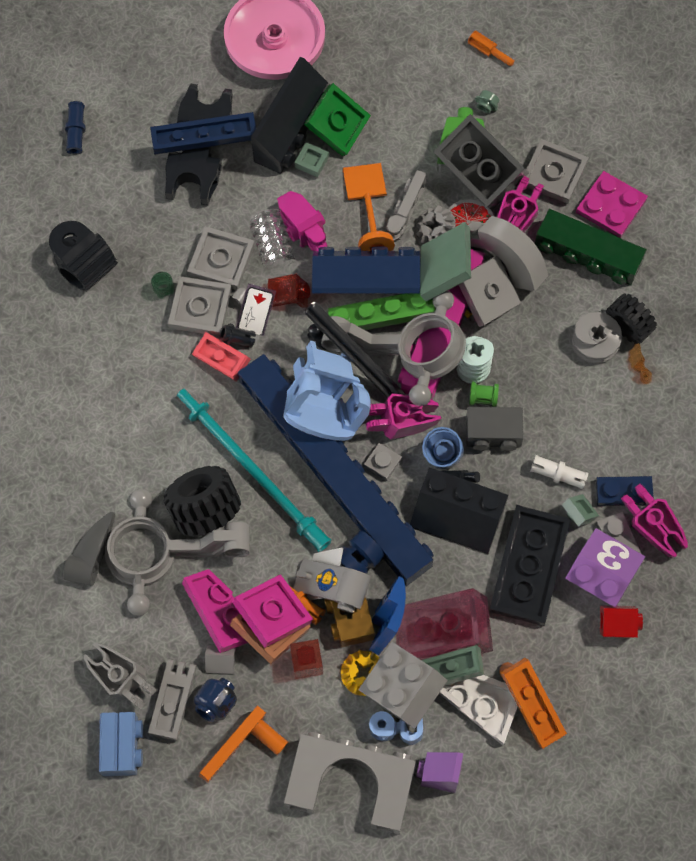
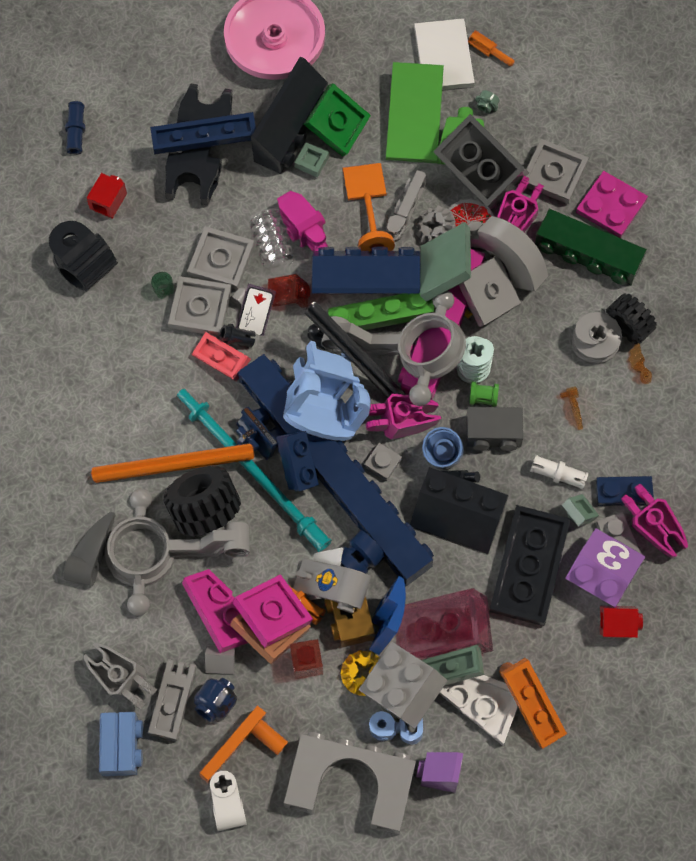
none -> red brick [87,173,127,219]
none -> orange axle [91,444,254,483]
none -> white piece [210,771,247,831]
none -> dark blue hips [236,407,284,460]
none -> dark blue bracket [276,431,319,492]
none -> bright green tile [386,62,444,163]
none -> white tile [414,18,475,90]
none -> clear orange piece [560,386,583,430]

